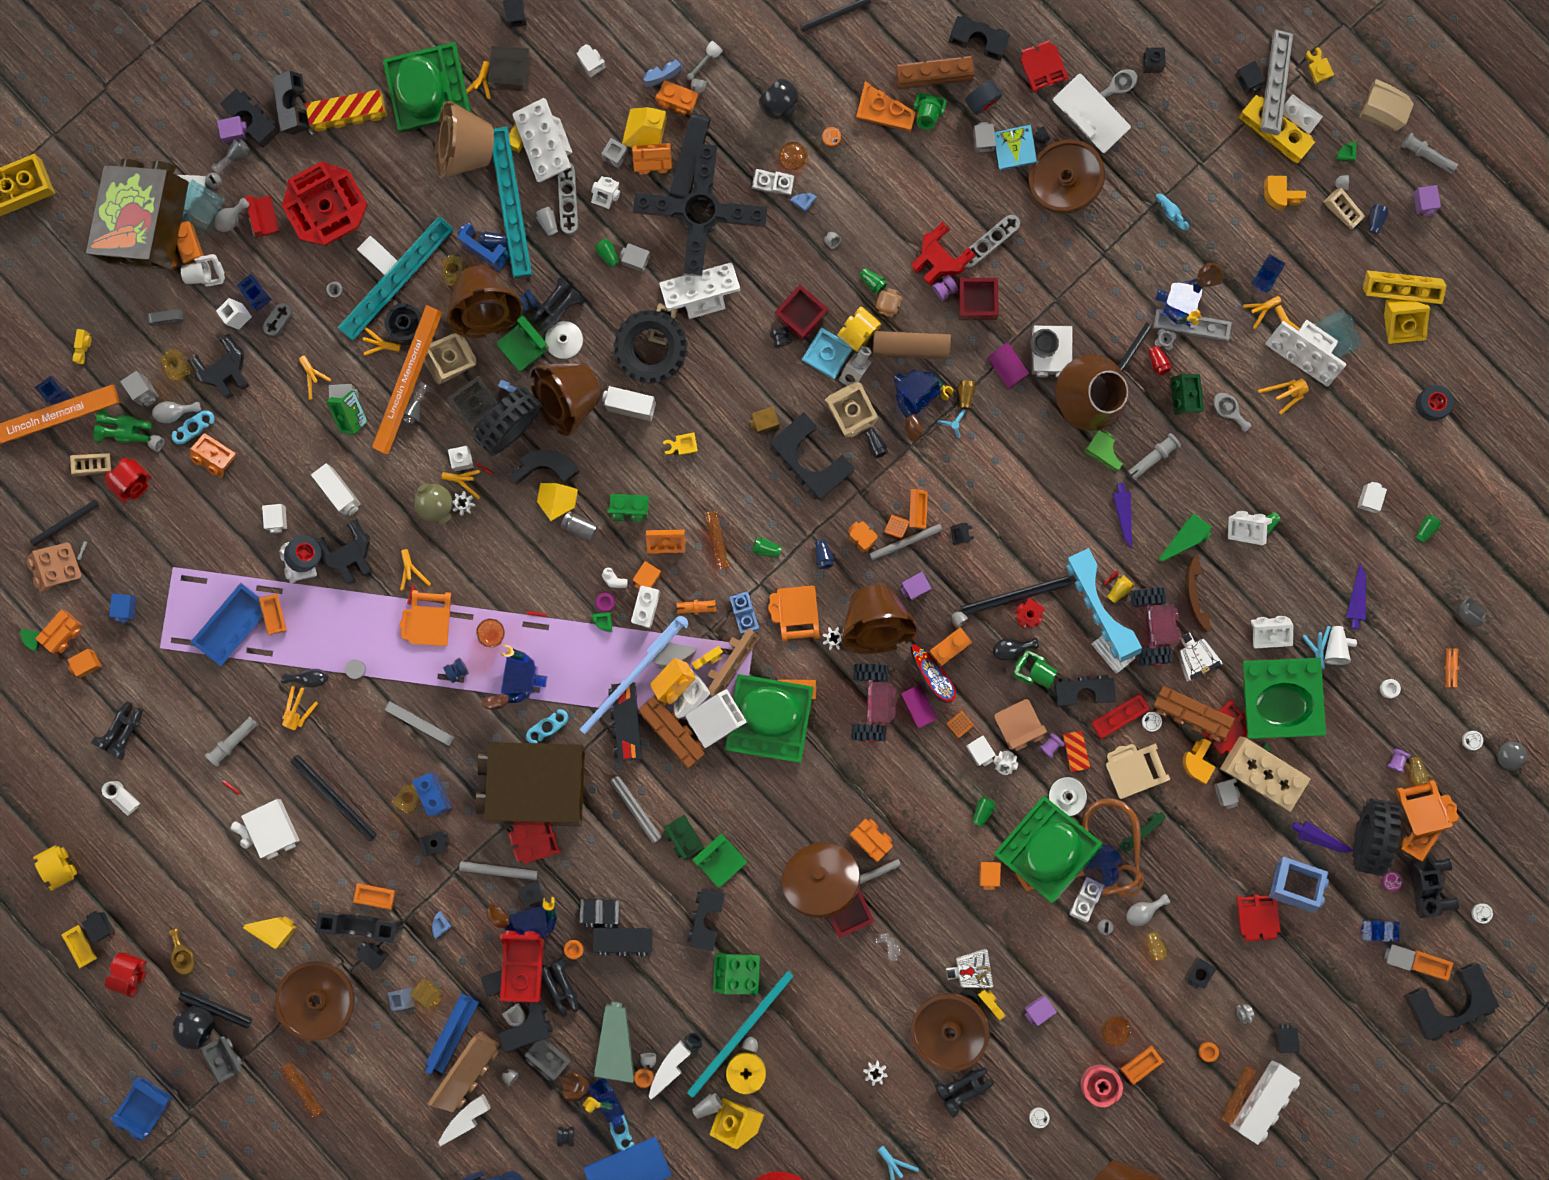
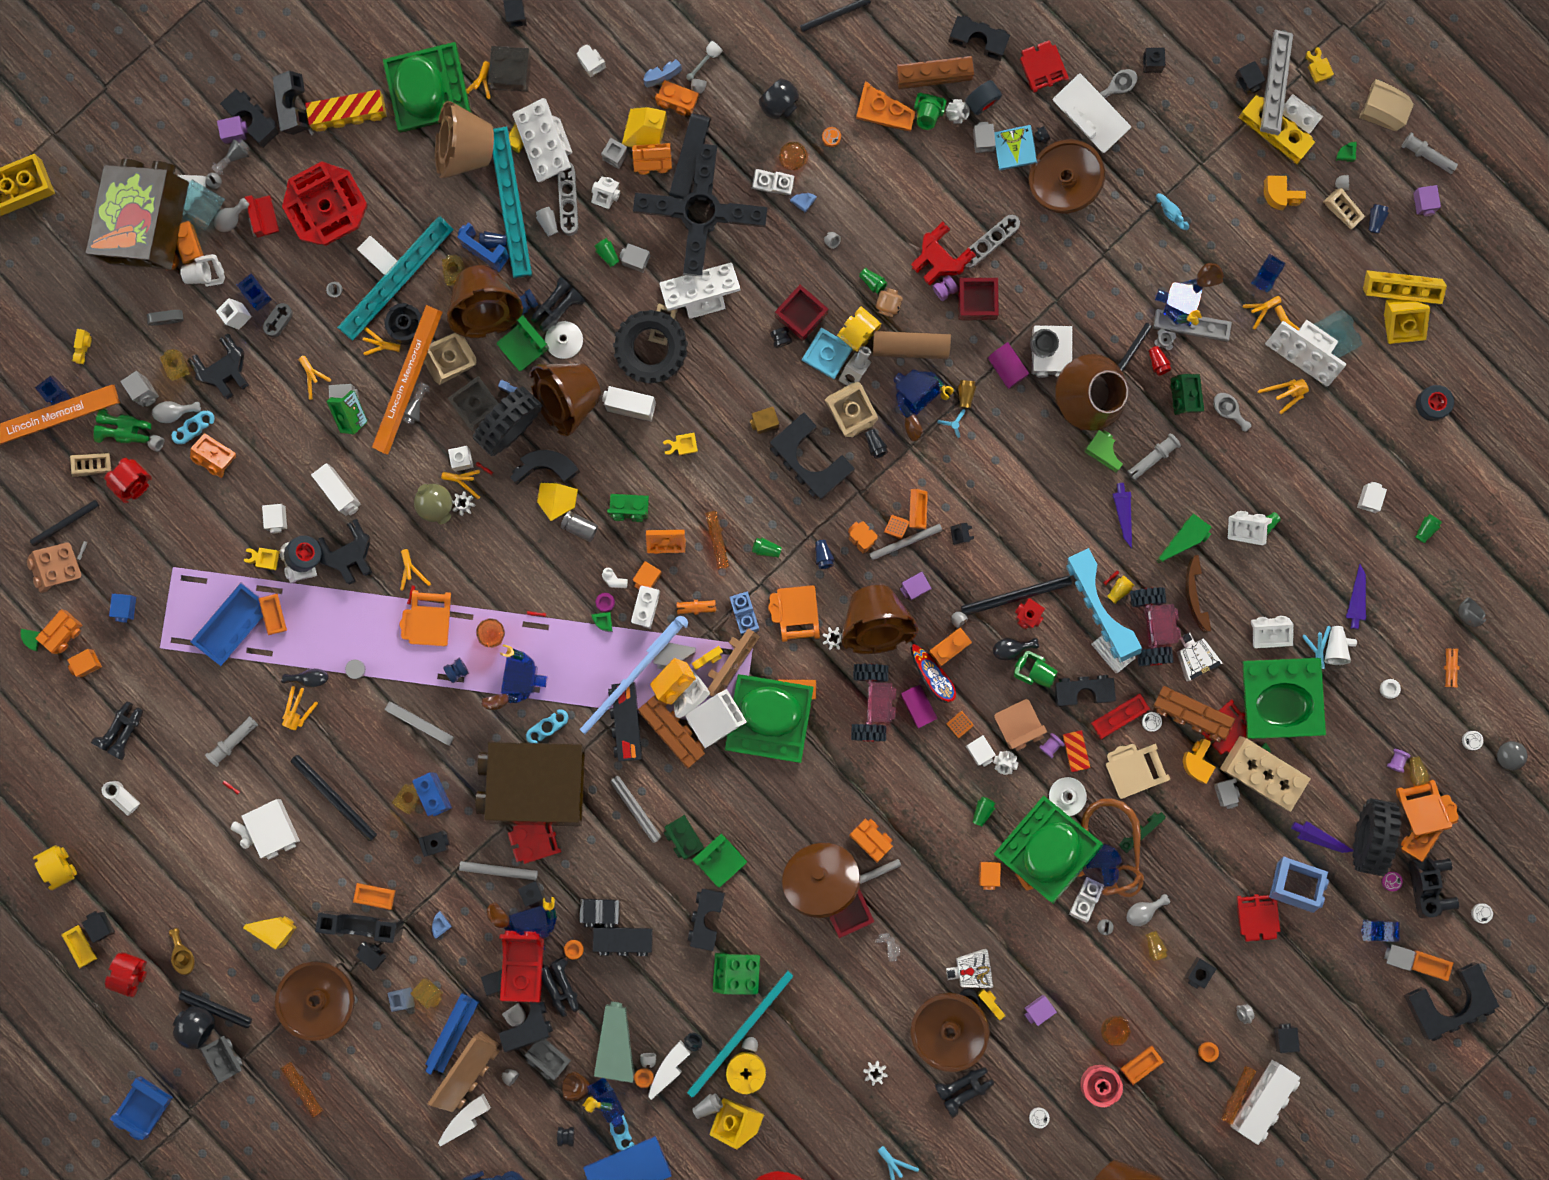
none -> yellow plate [244,548,280,570]
none -> white gear [946,99,970,123]

